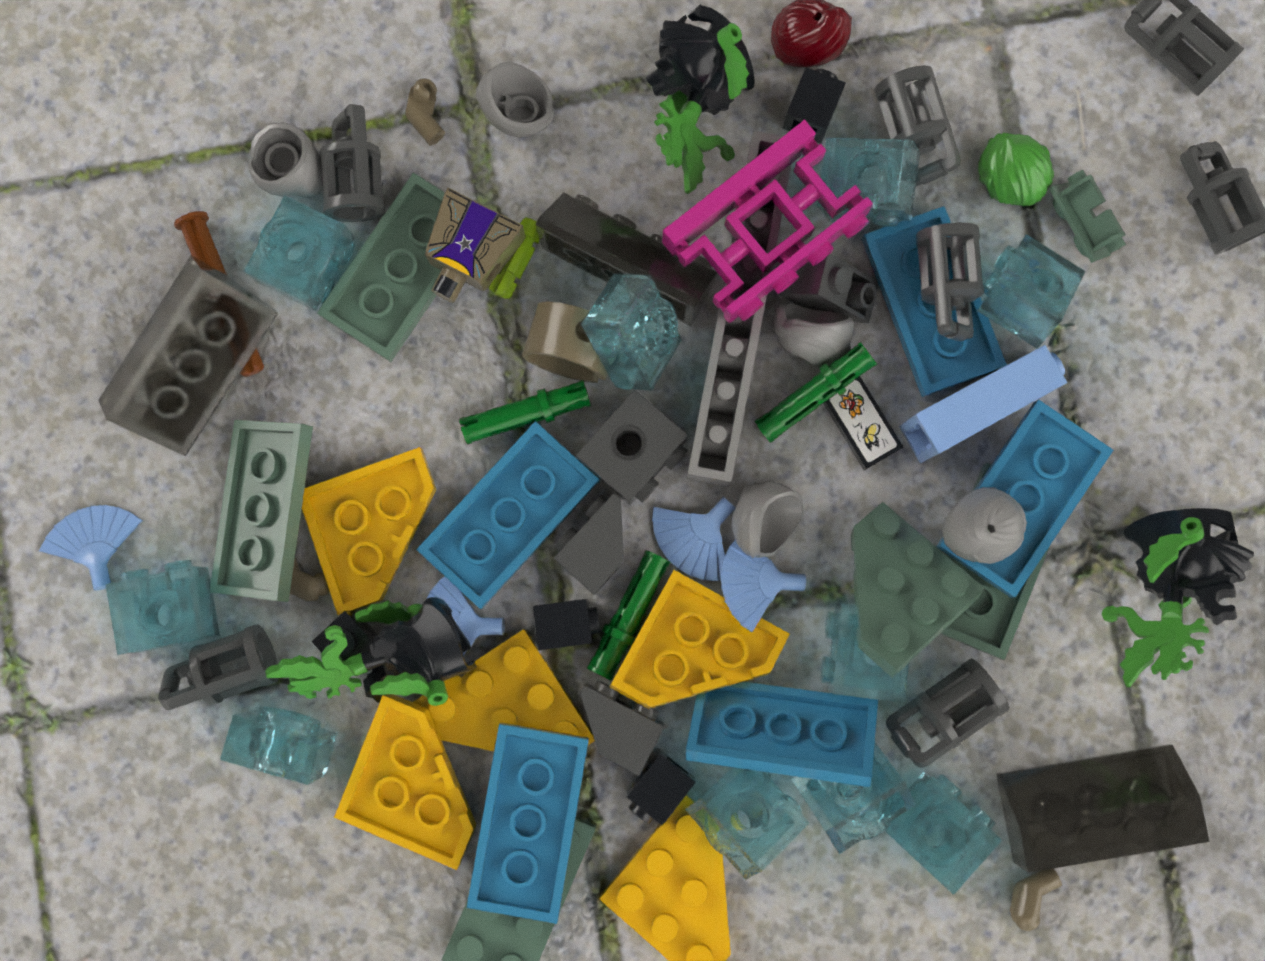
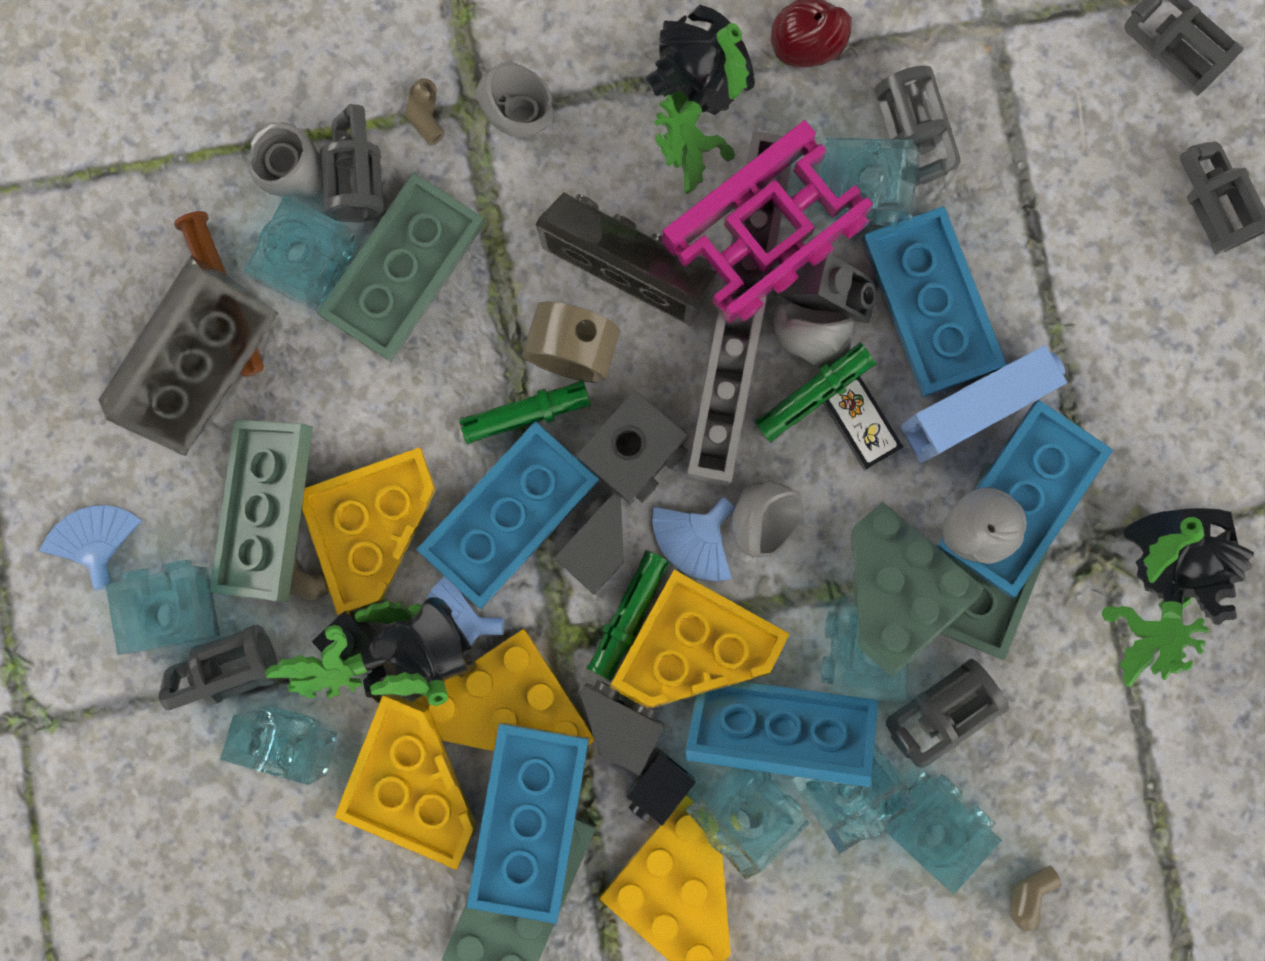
torso [425,188,526,303] -> none
lime axle [489,217,545,299] -> none
black brick [533,599,600,651] -> none
clear light blue brick [581,274,682,391] -> none
light blue hand [720,539,806,632] -> none
black brick [782,67,846,144] -> none
dark grey piece [916,222,985,341] -> none
clear light blue brick [977,234,1086,349] -> none
bright green hair [978,133,1054,206] -> none
clear smoke slope [996,744,1210,873] -> none
sand green hinge [1049,170,1126,263] -> none

